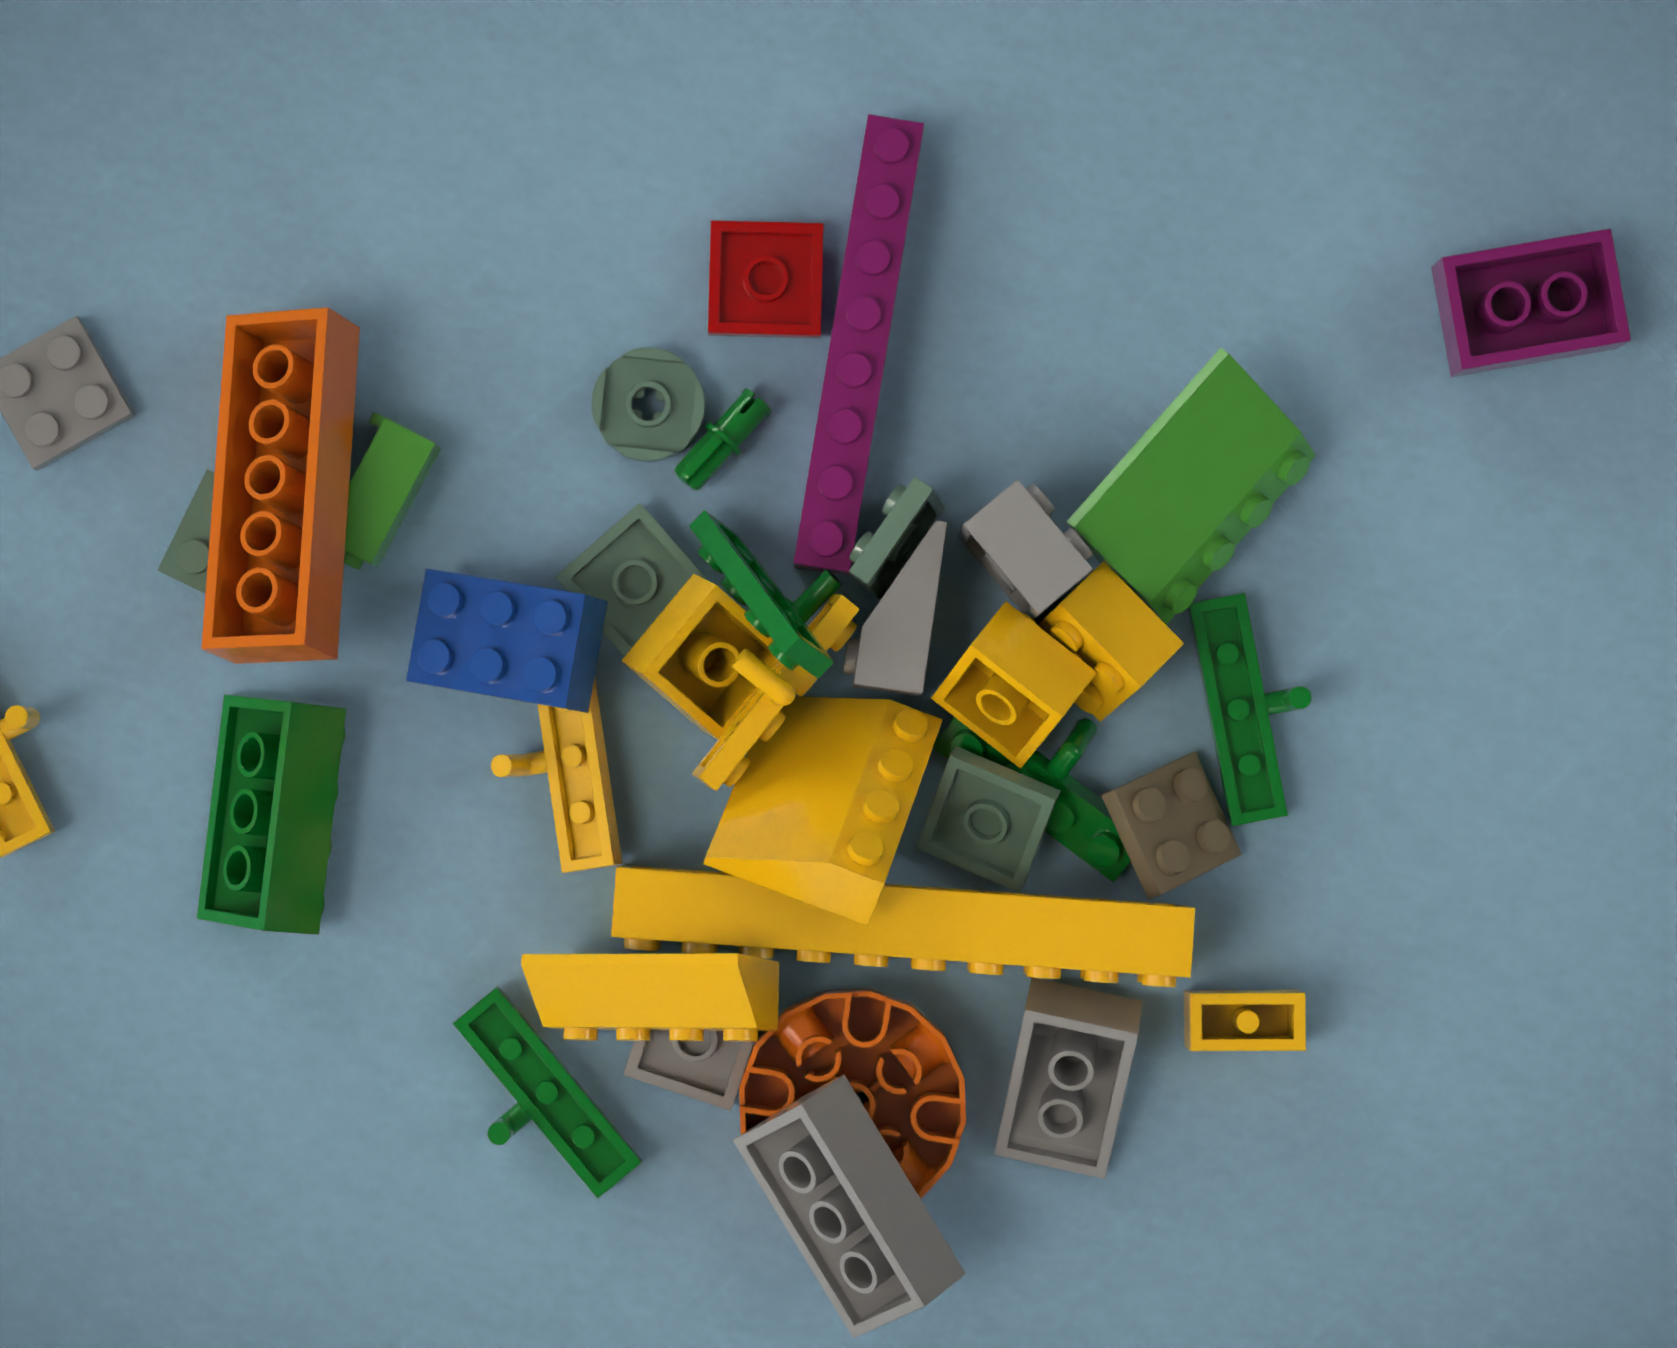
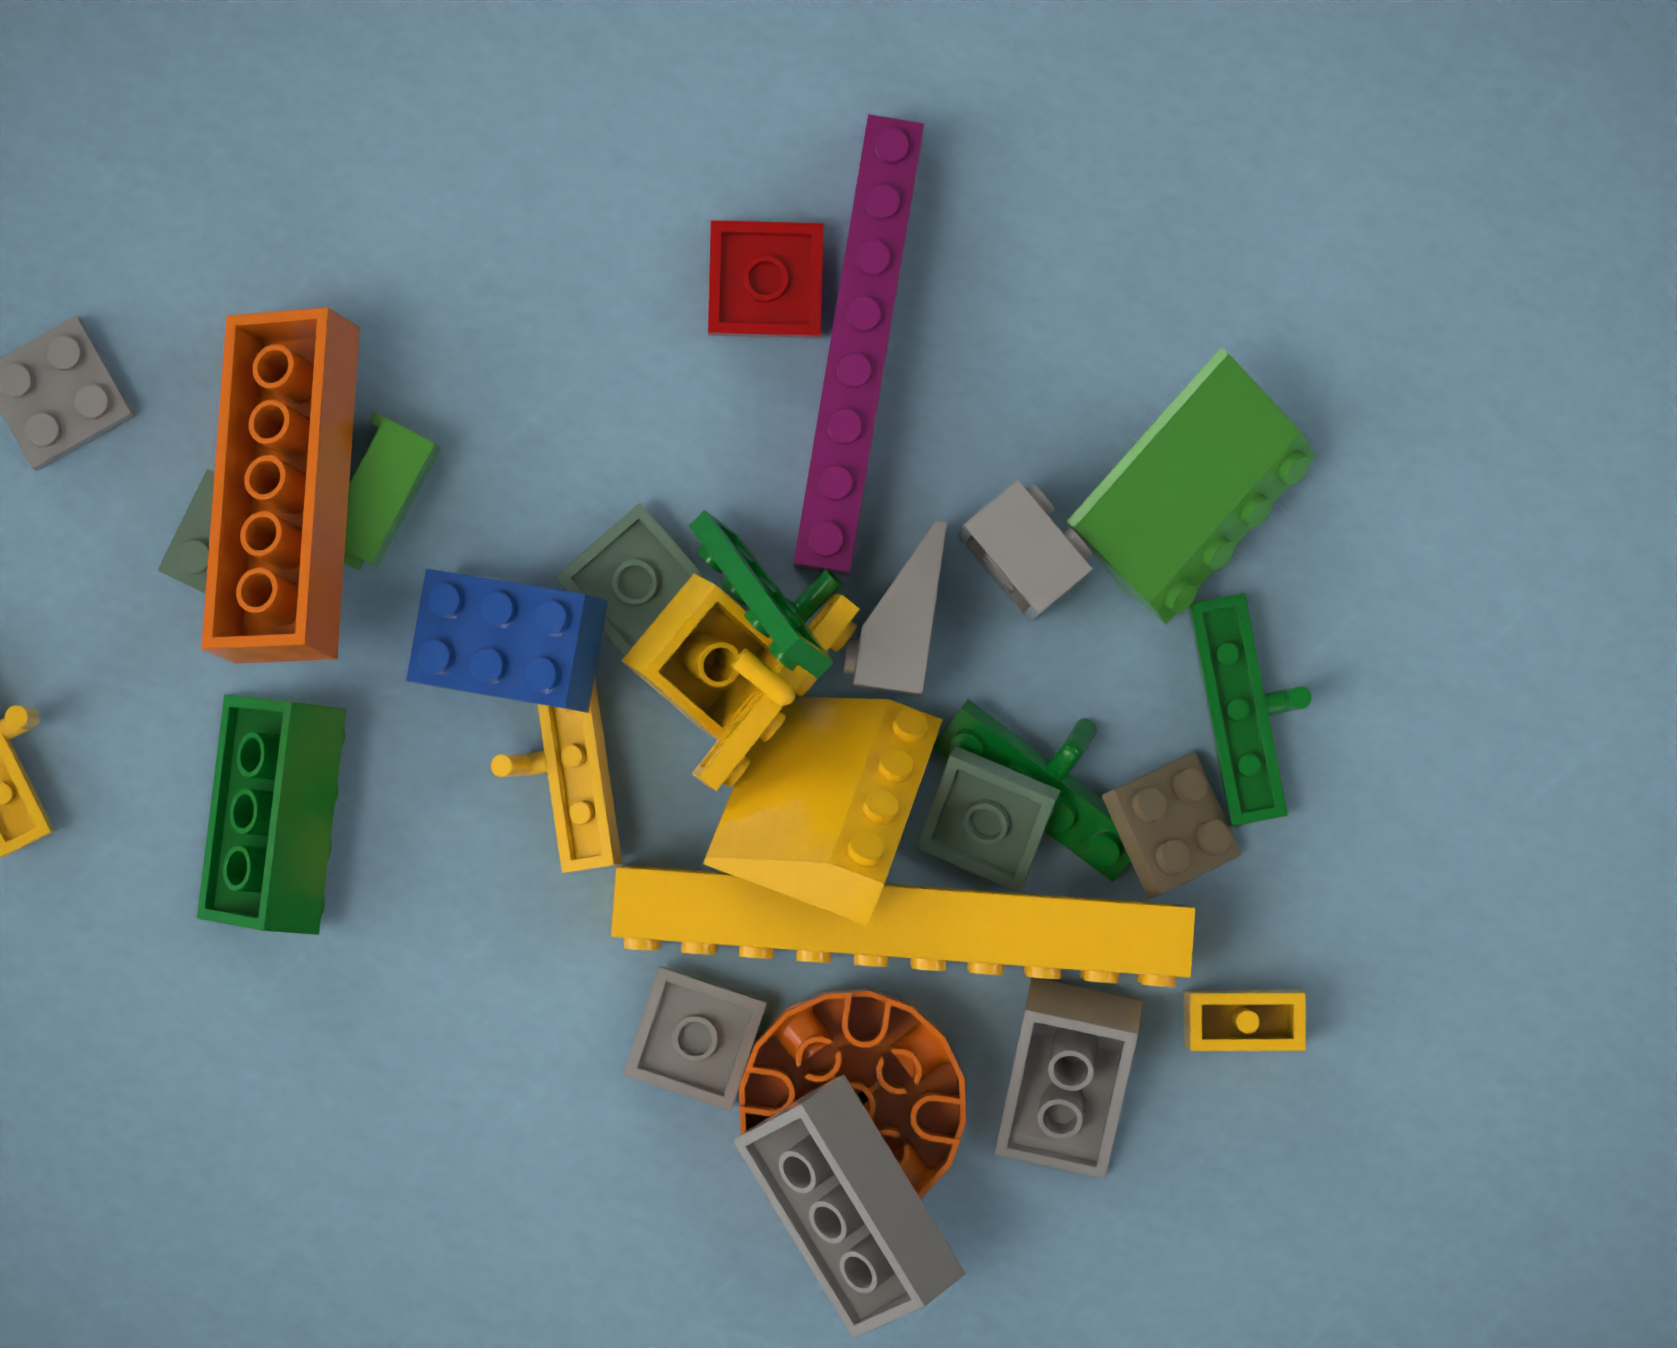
green plate [452,986,643,1199] -> none
yellow slope [521,953,779,1042] -> none
sand green plate [591,347,705,462] -> none
green axle [674,388,772,491] -> none
sand green plate [849,476,945,600] -> none
yellow brick [931,601,1097,769] -> none
yellow brick [1038,561,1184,722] -> none
magenta brick [1431,228,1631,377] -> none

